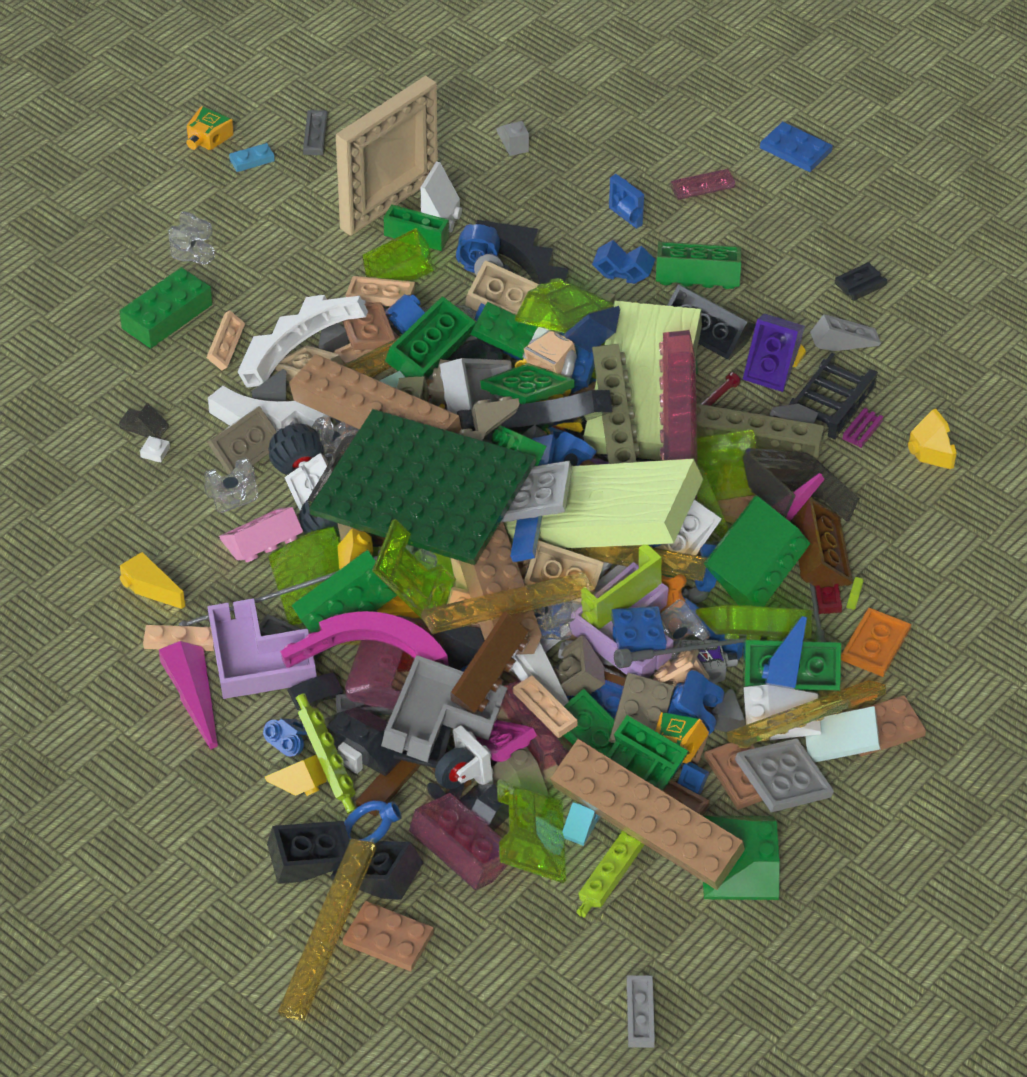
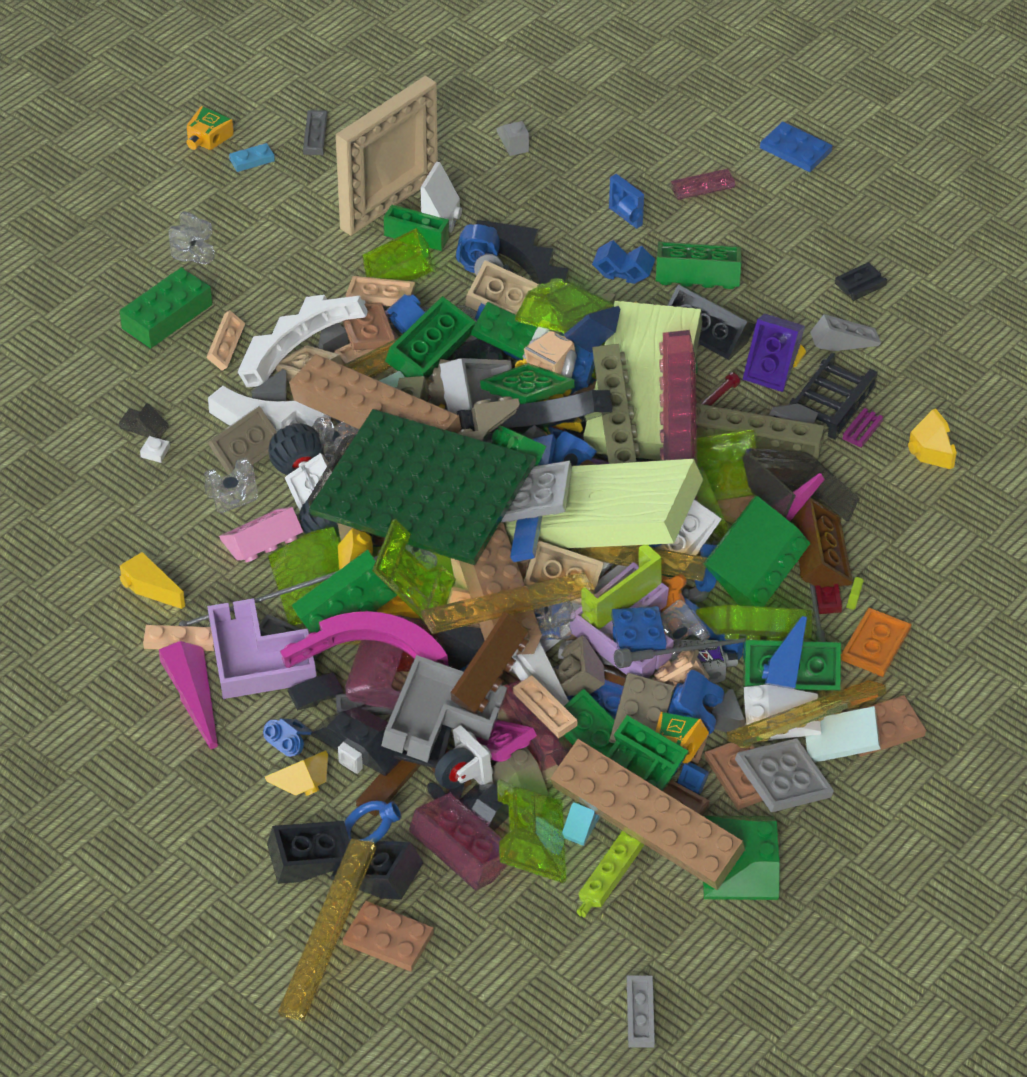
lime plate [296,694,356,814] -> none

